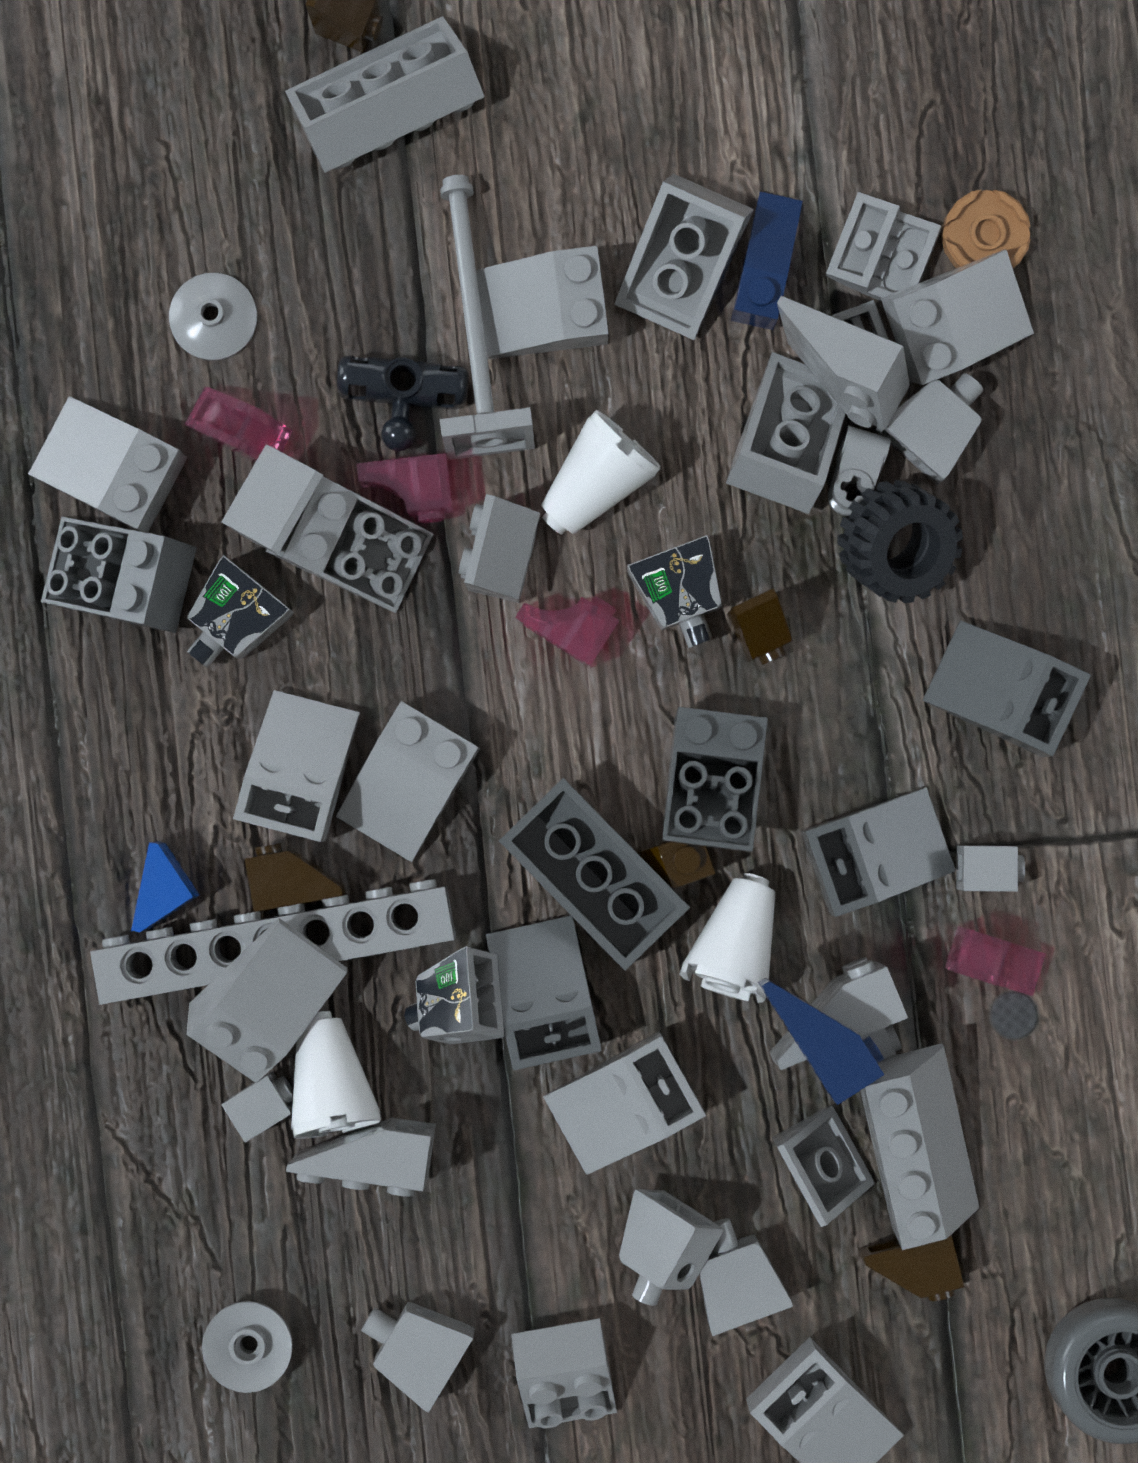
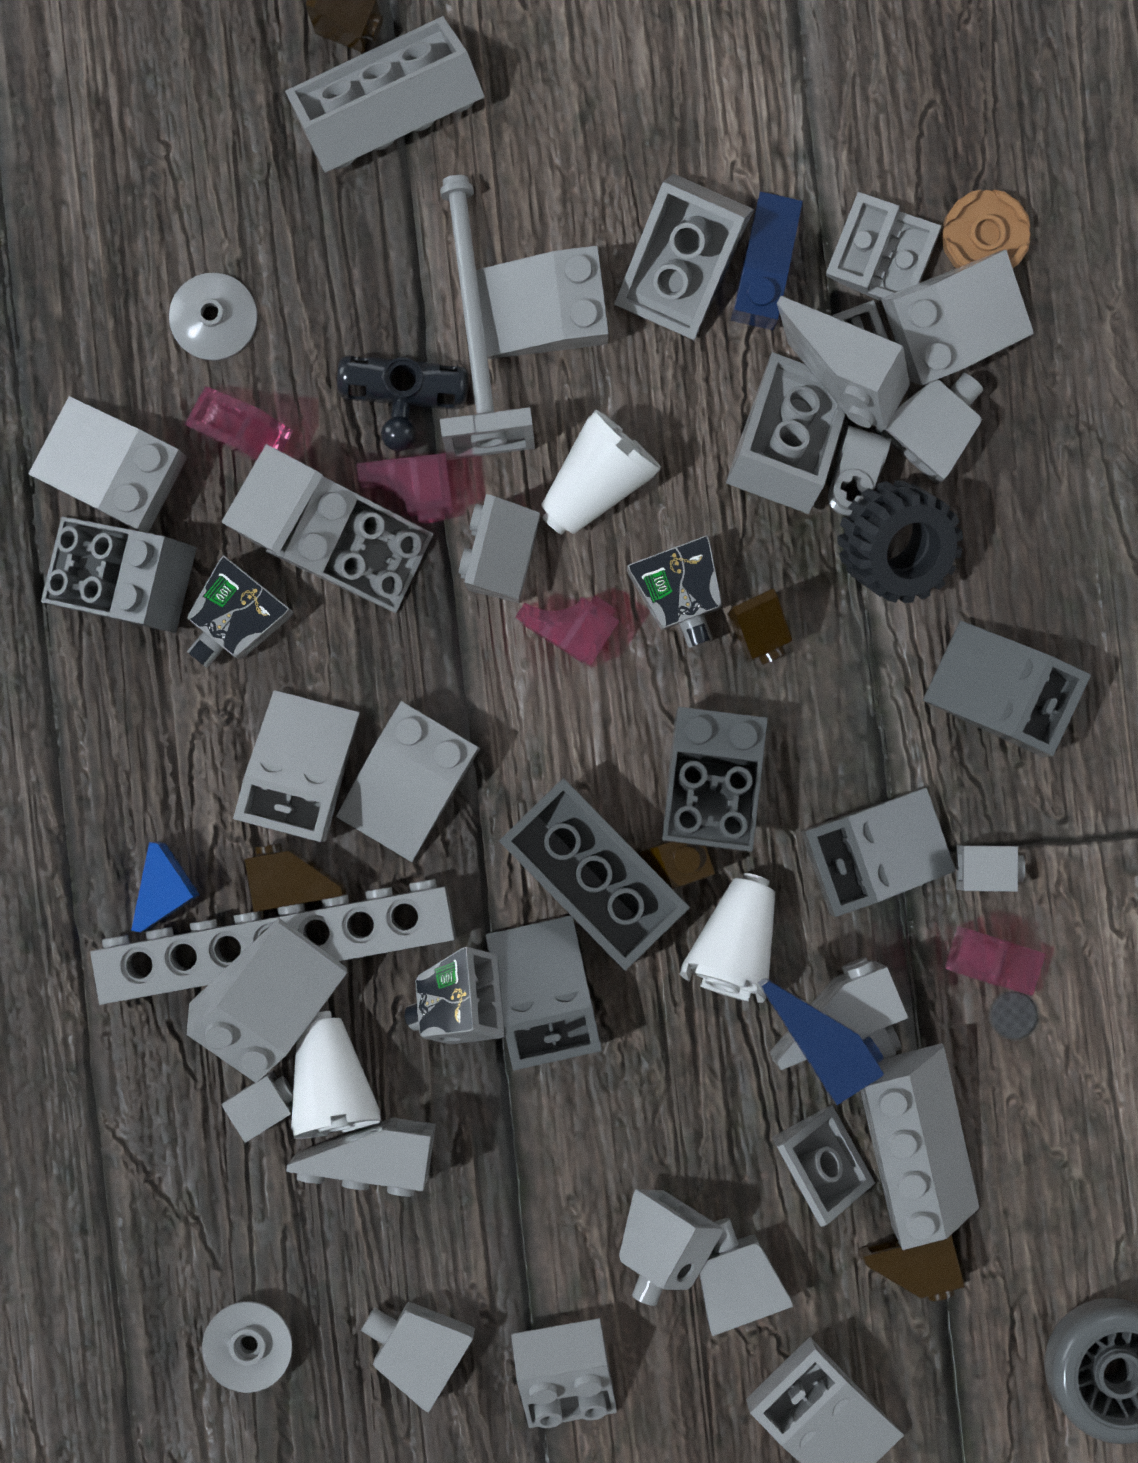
light grey slope [543,1031,706,1175] -> none

